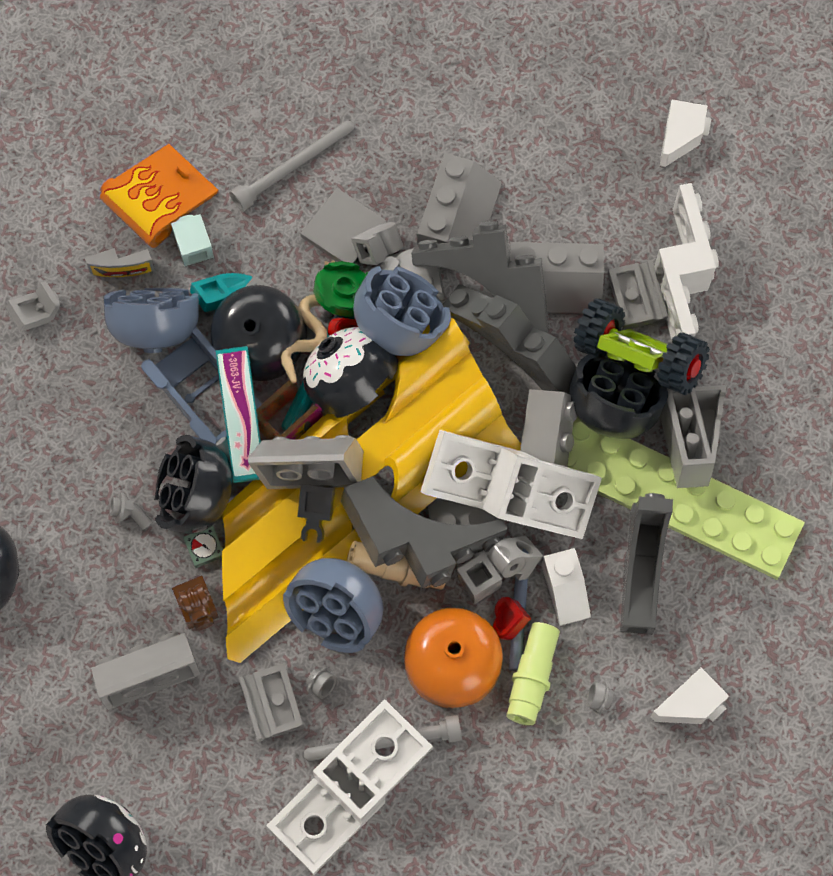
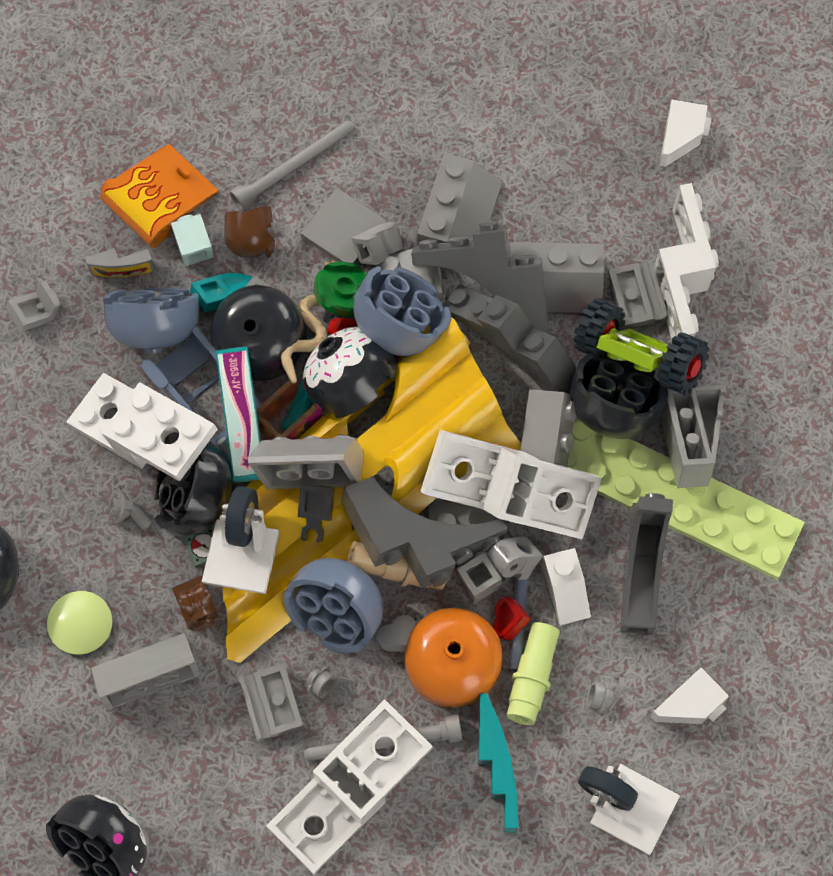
none -> yellowish green dish [47,591,112,655]
none -> white bracket [66,373,218,481]
none -> white plate [202,487,280,594]
none -> reddish brown helmet [224,206,275,258]
none -> light grey tile [376,615,416,652]
none -> teal slope [478,693,519,833]
none -> white plate [578,764,680,856]

